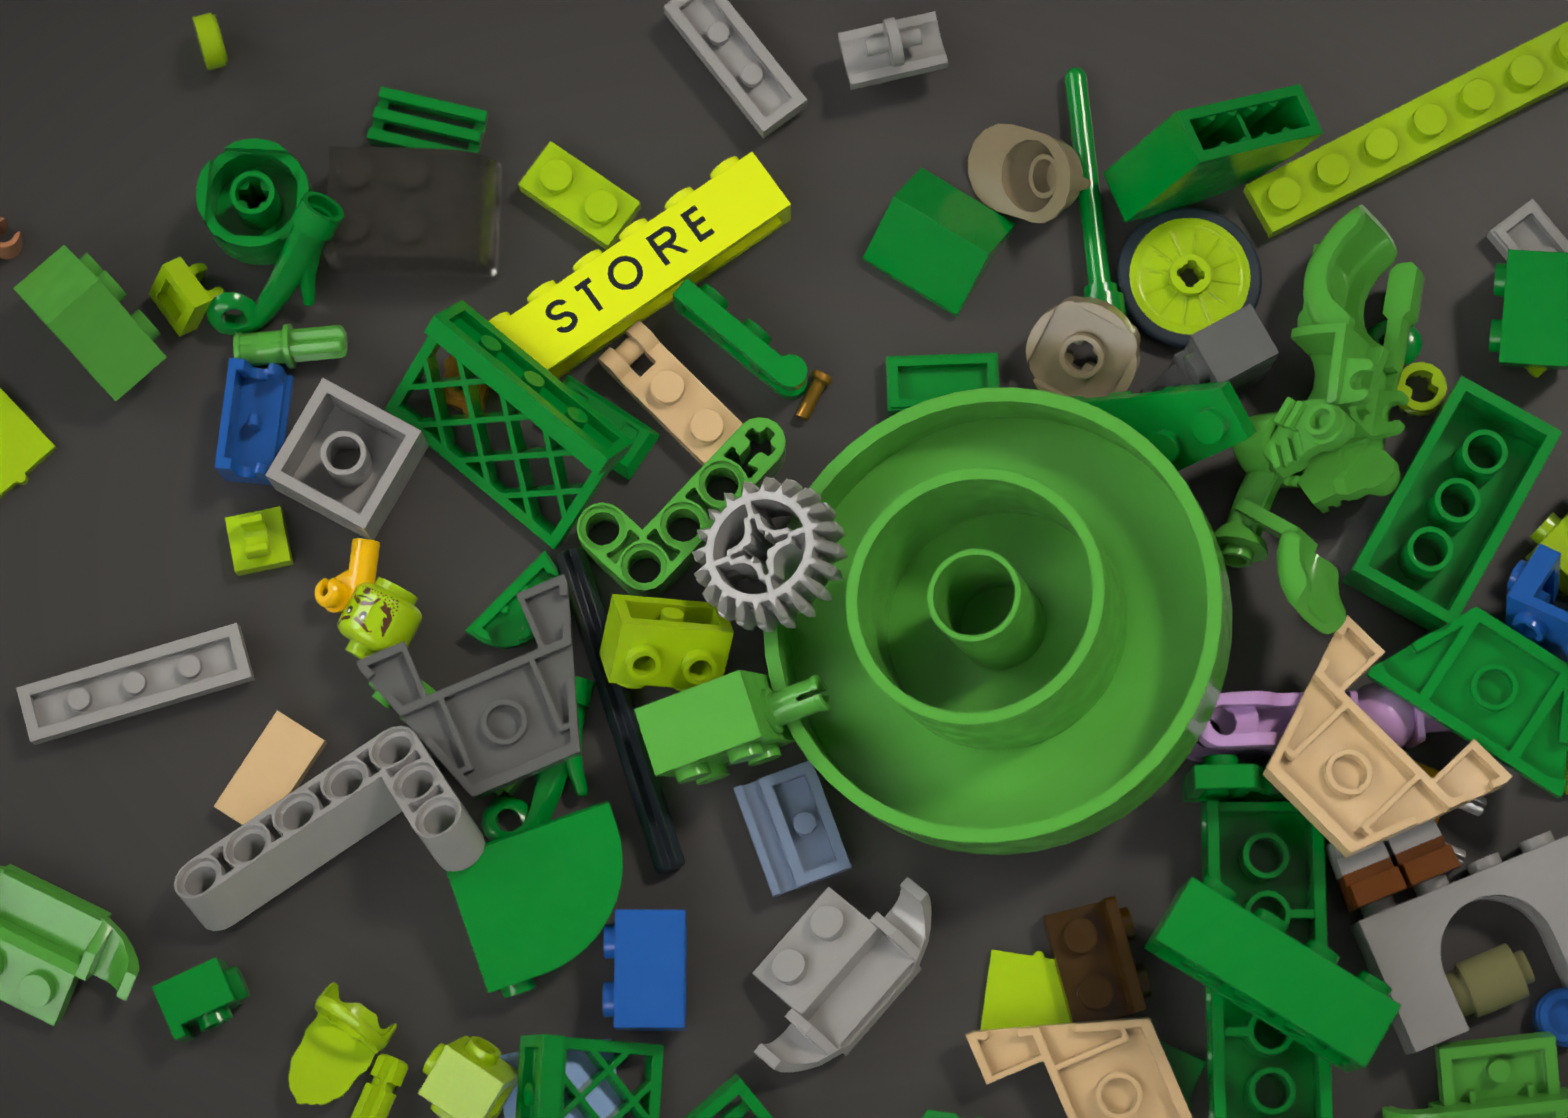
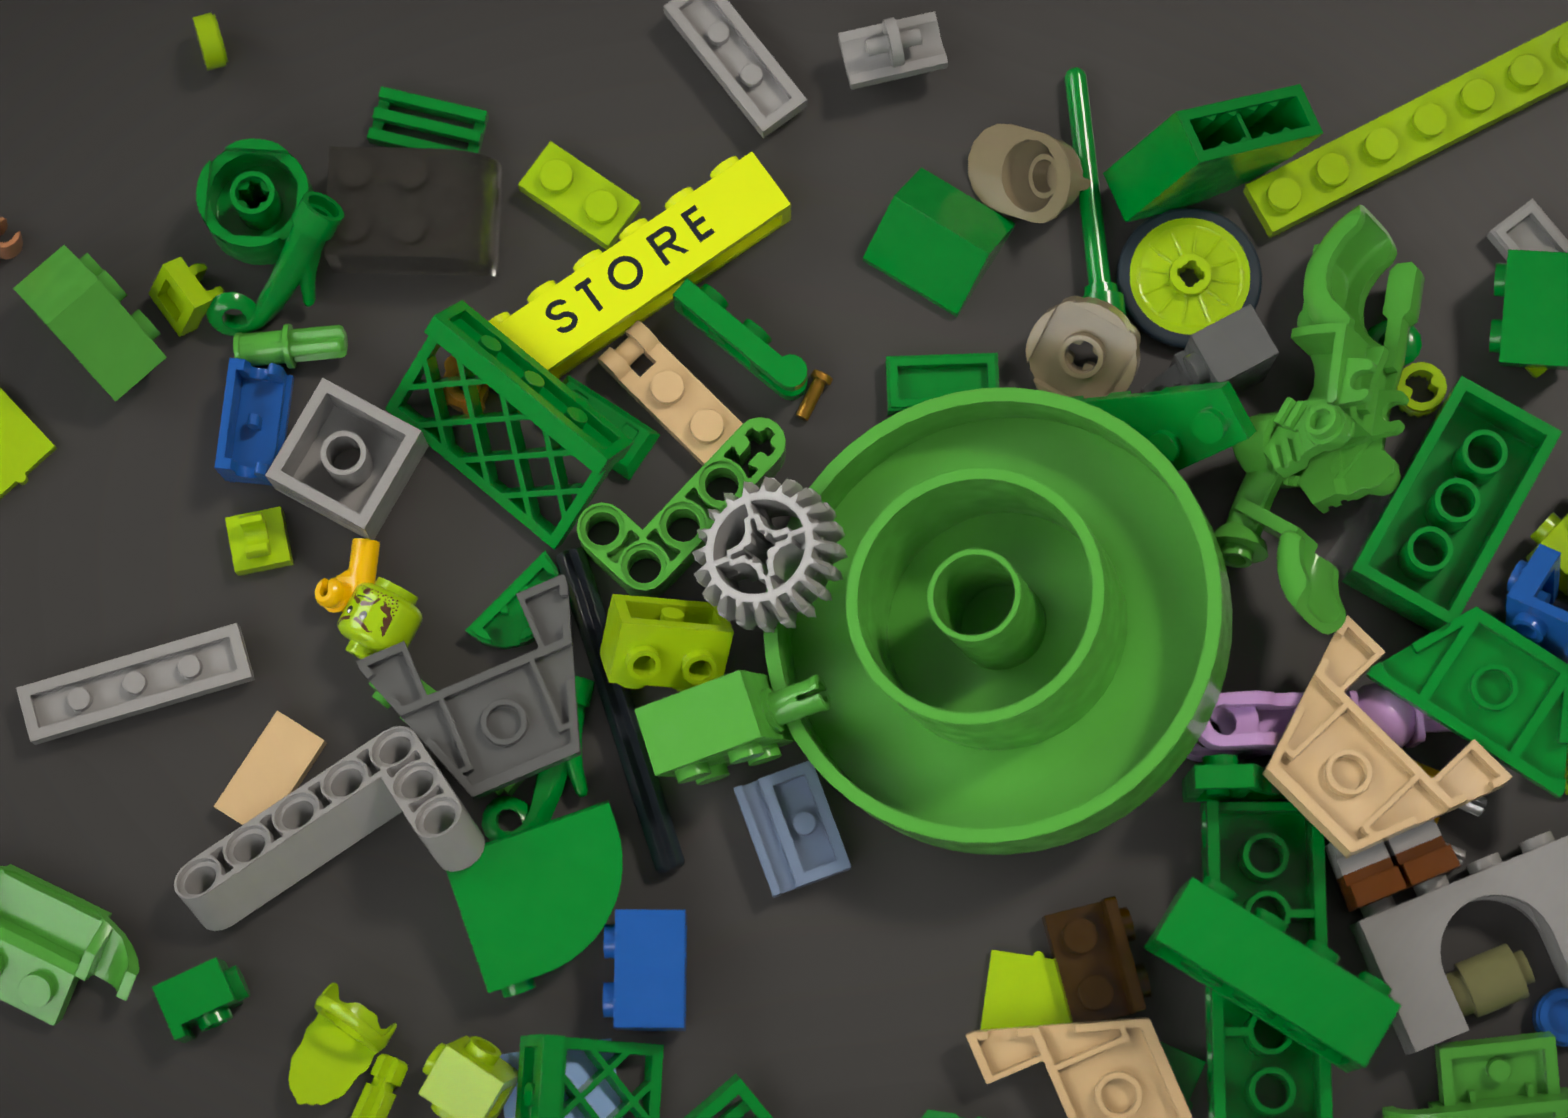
light grey plate [752,877,932,1073] -> none

